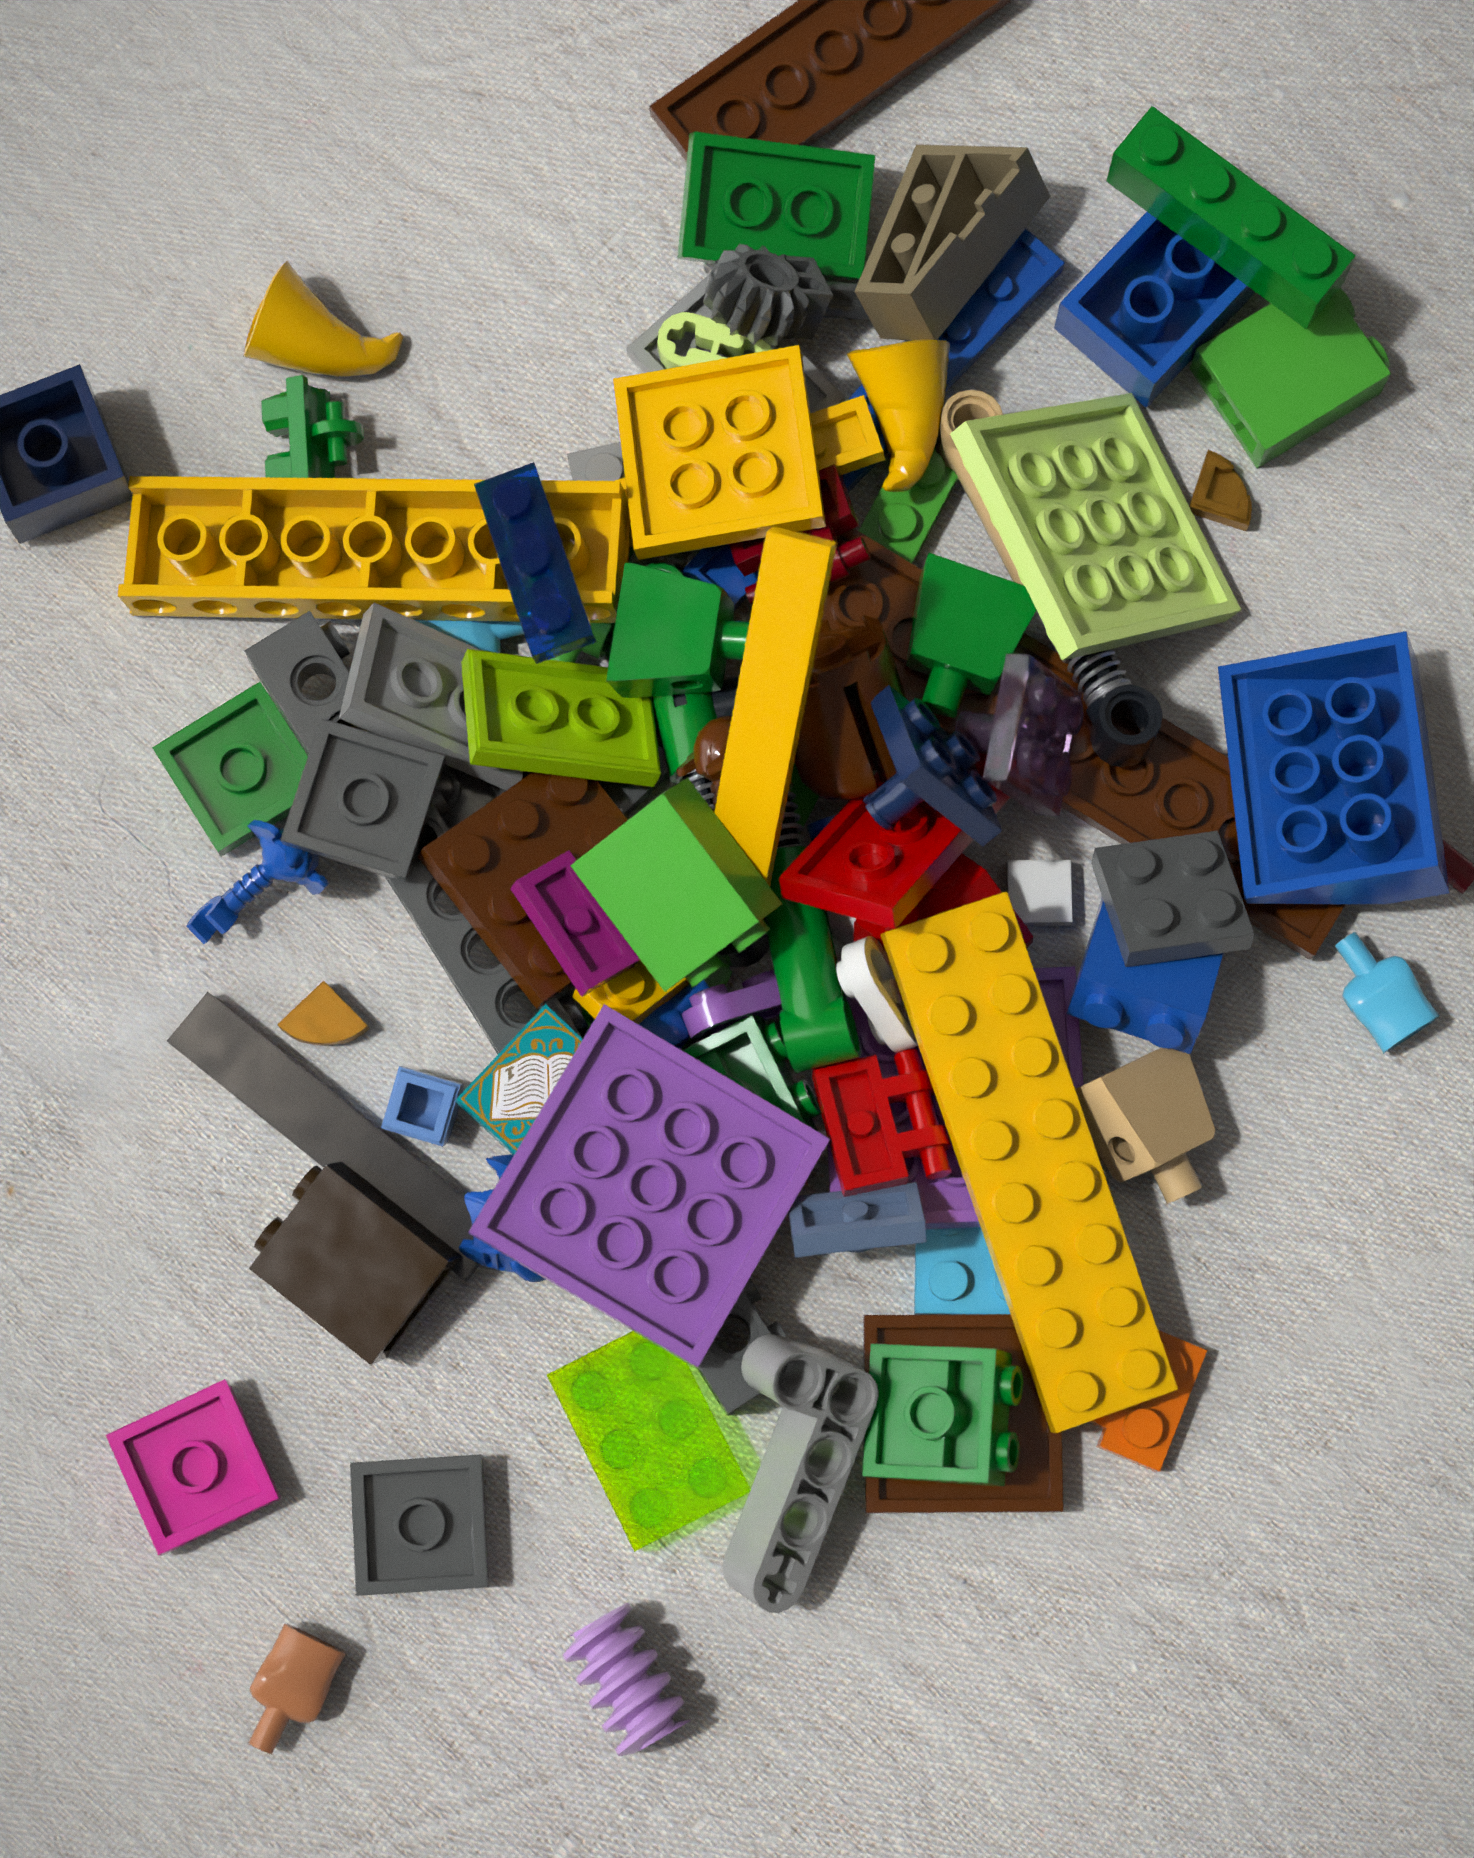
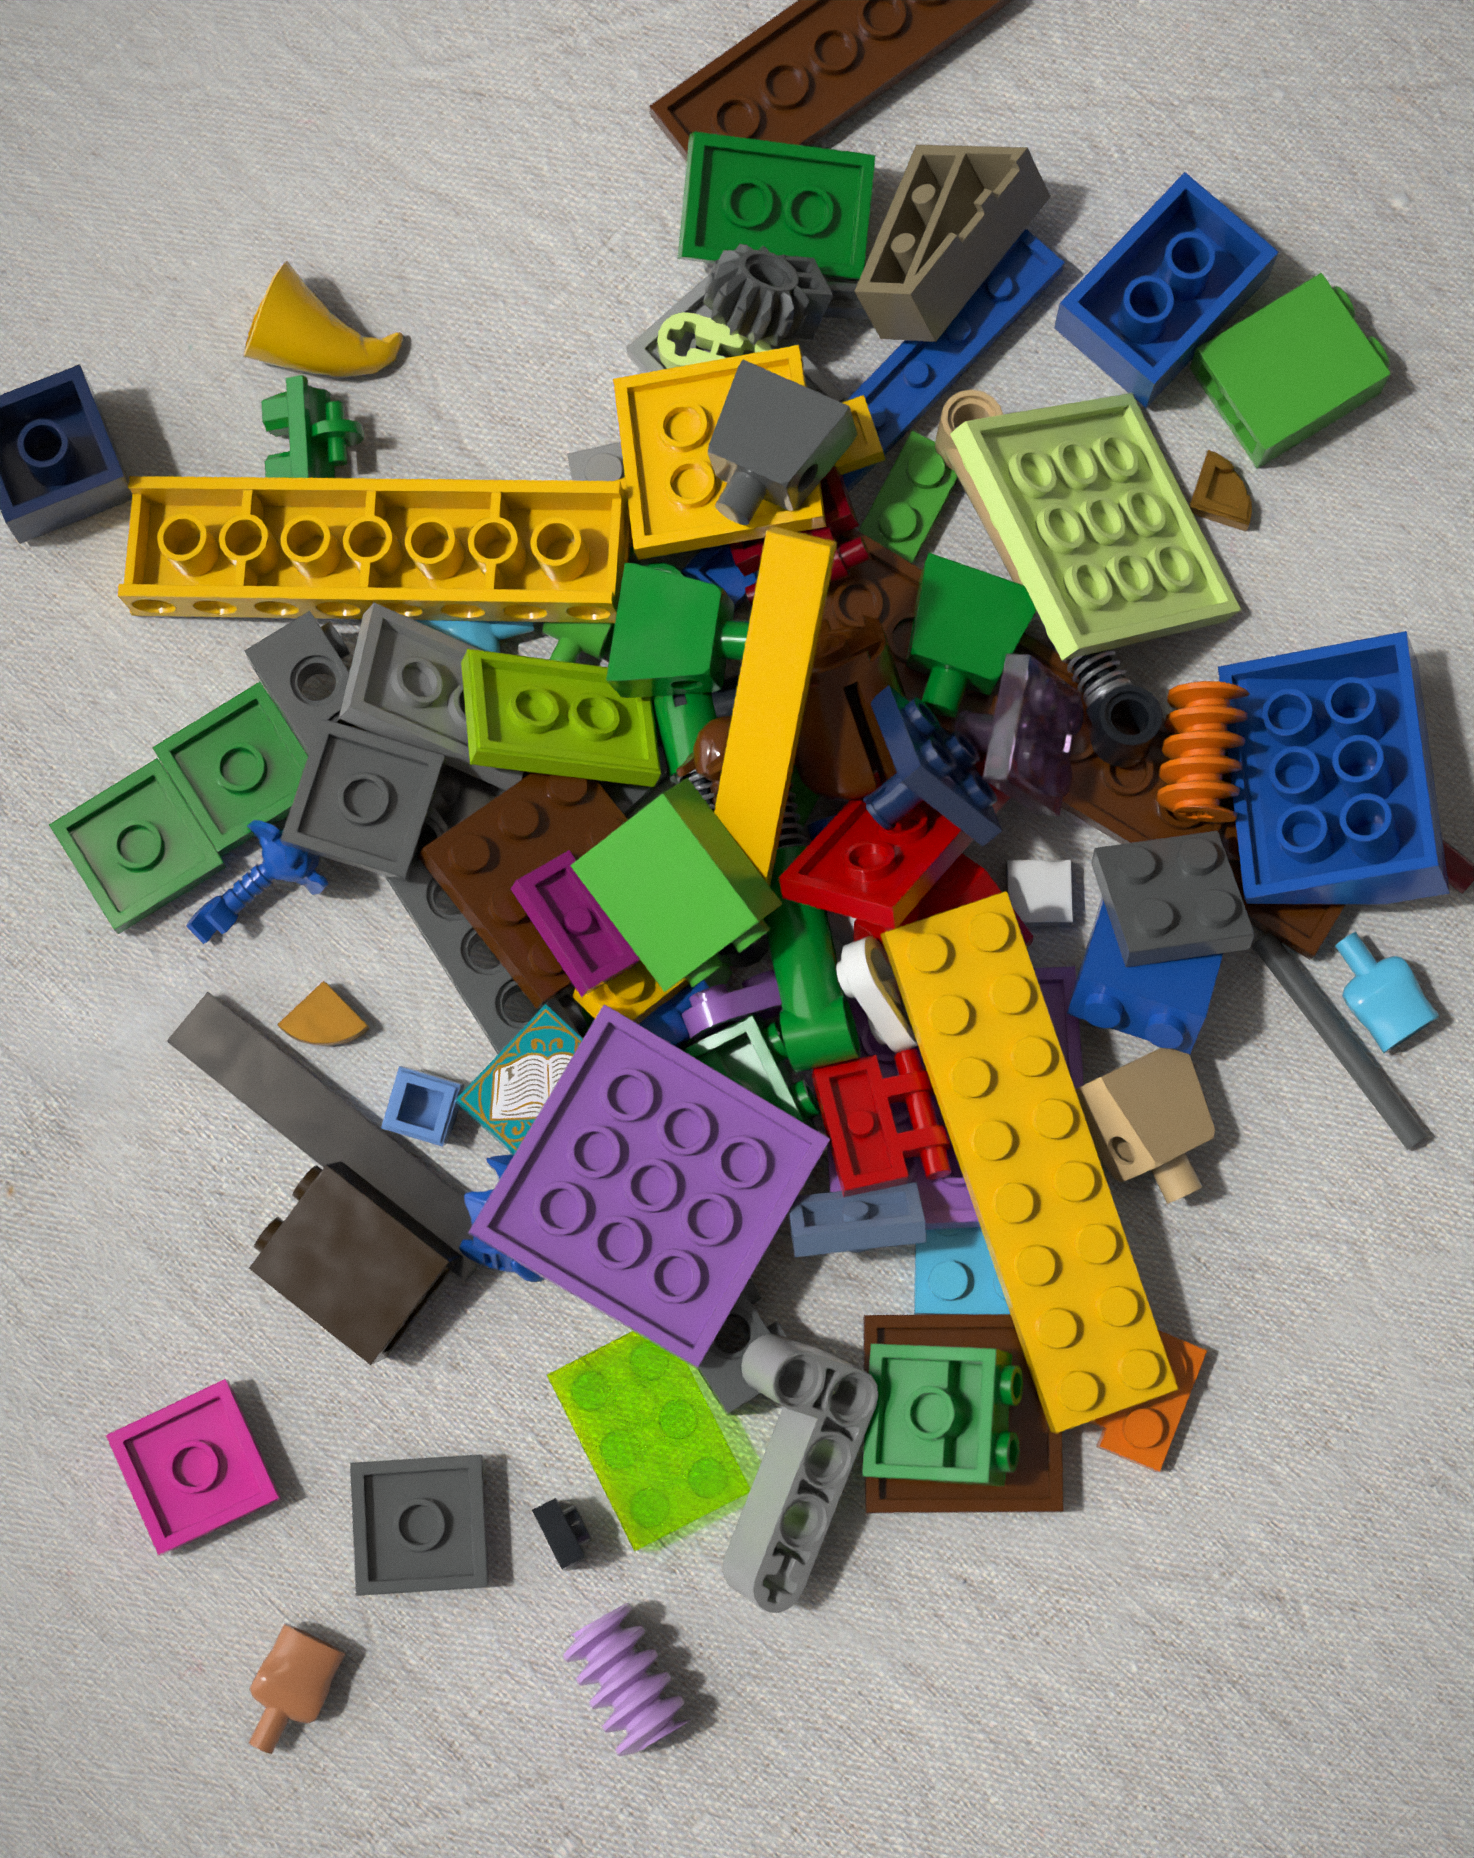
clear blue plate [474,462,597,664] -> none
yellow hat [847,339,950,492] -> none
green brick [1106,106,1356,329] -> none
none -> green plate [49,758,227,934]
none -> black plate [532,1498,592,1571]
none -> dark grey torso [708,360,857,525]
none -> orange piece [1156,681,1250,822]
none -> dark grey bar [1252,932,1428,1150]

